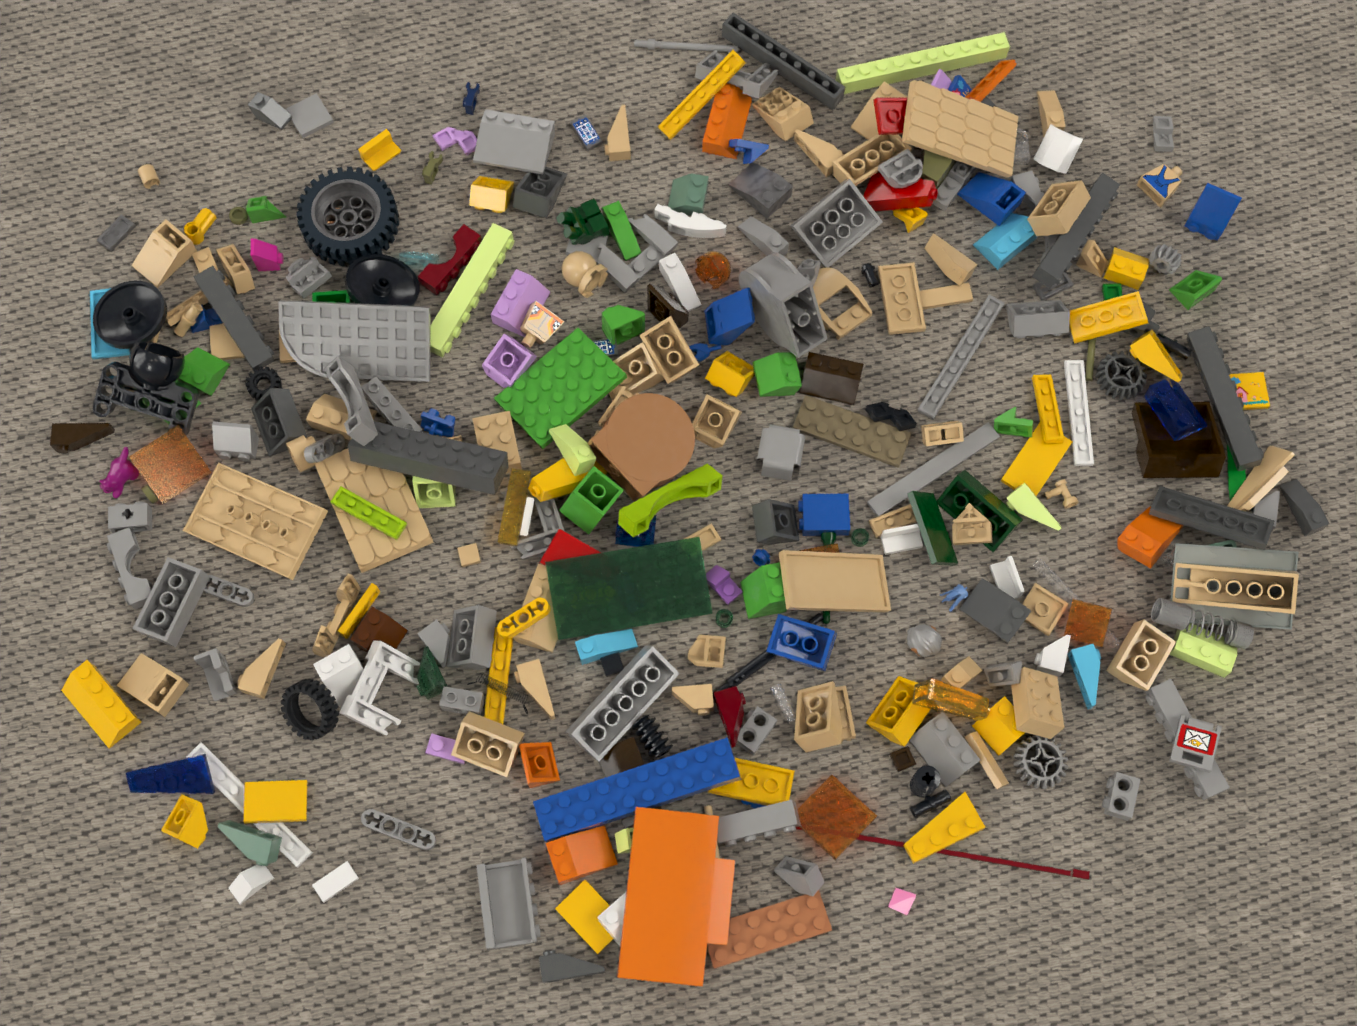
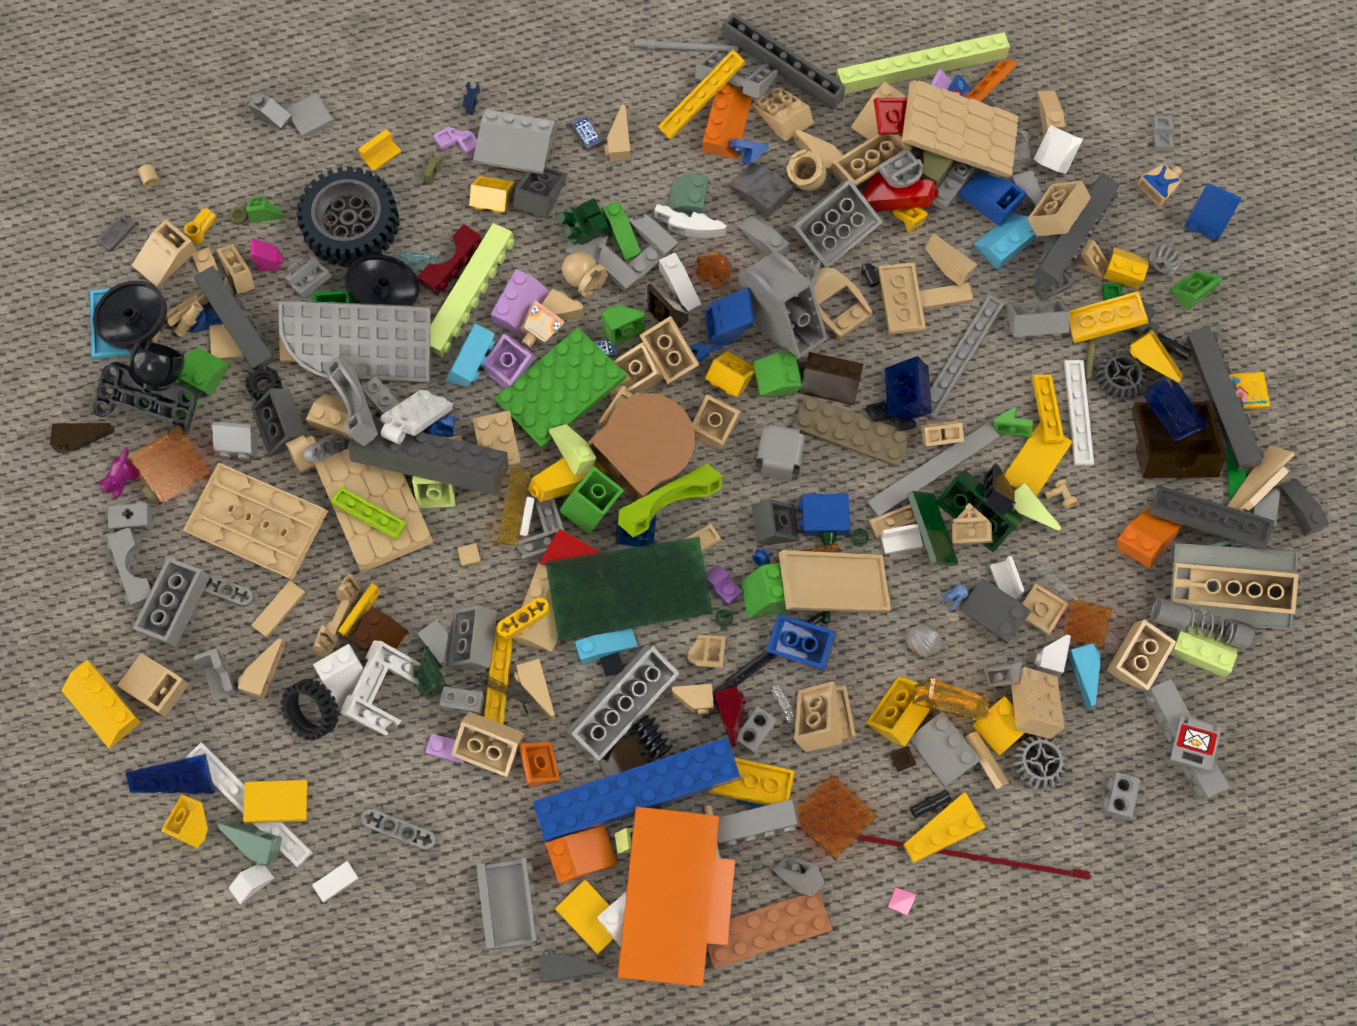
black piece [910,765,940,798] -> none
tan slope [940,656,983,696] -> none
none -> tan tile [251,581,306,638]
none -> white hinge [380,390,453,444]
none -> medium azure slope [445,324,495,386]
none -> tan slope [541,289,584,321]
none -> tan tile [787,149,827,191]
none -> clear blue slope [885,356,932,419]
none -> black slope [984,463,1016,516]

